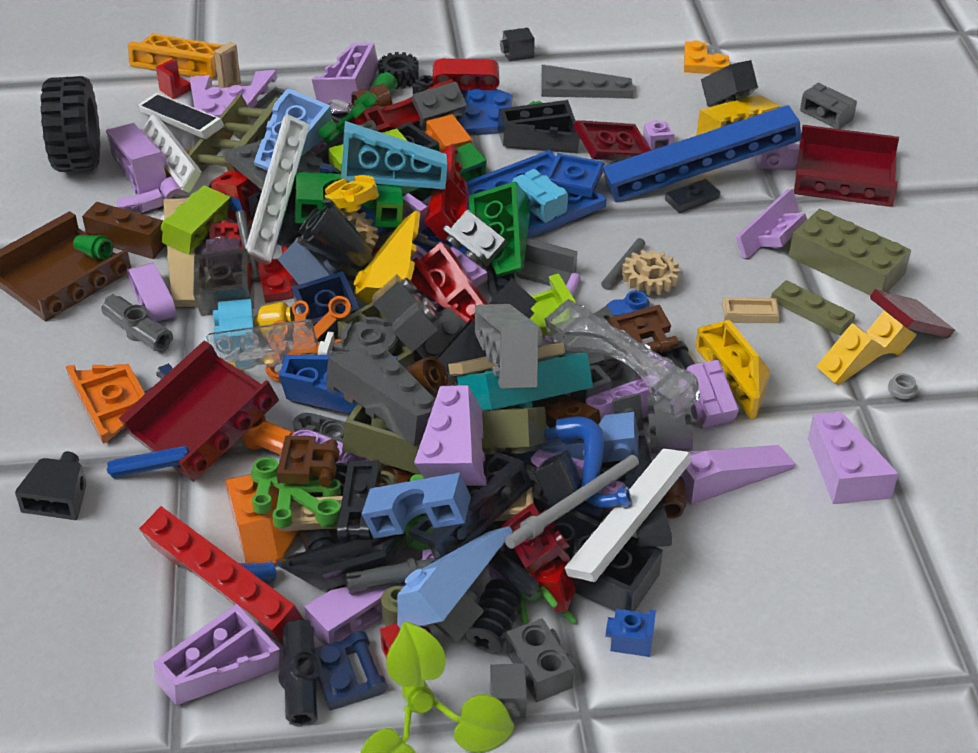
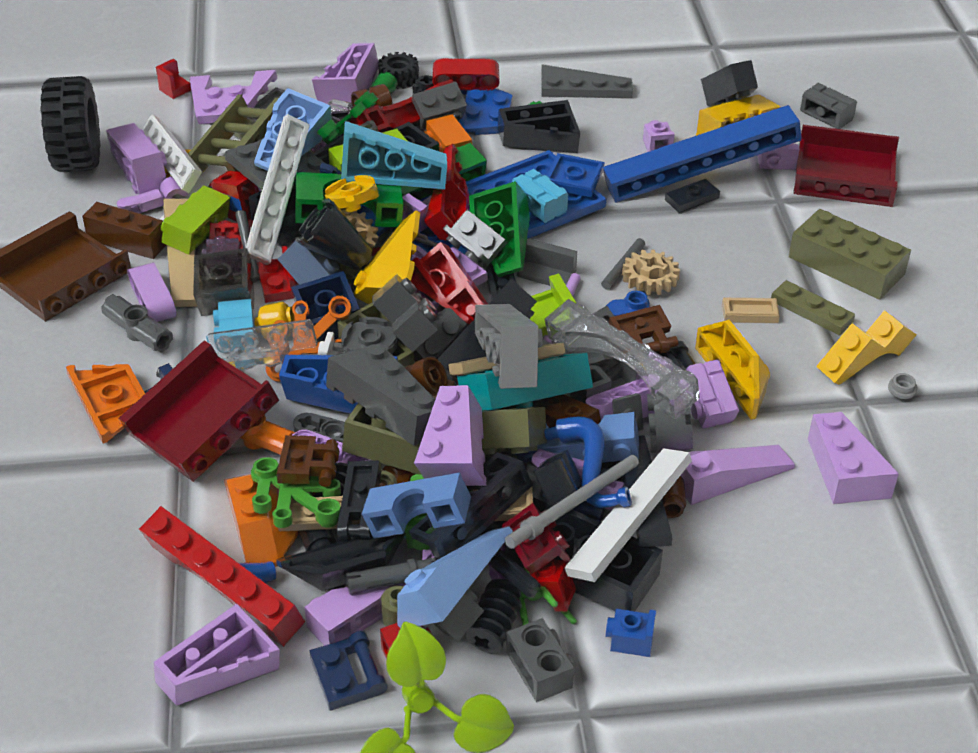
black torso [15,451,86,521] -> none
green cone [73,235,113,261] -> none
blue axle [106,446,191,478] -> none
light orange fence [128,33,224,80] -> none
tile [138,93,224,139] -> none
tan tile [214,42,241,88] -> none
black piece [278,619,322,726] -> none
dark grey brick [490,663,527,720] -> none
black brick [500,27,535,61] -> none
dark red tile [573,120,652,161] -> none
light orange plate [684,40,729,74] -> none
lavender bracket [736,189,807,258] -> none
dark red tile [870,289,955,338] -> none

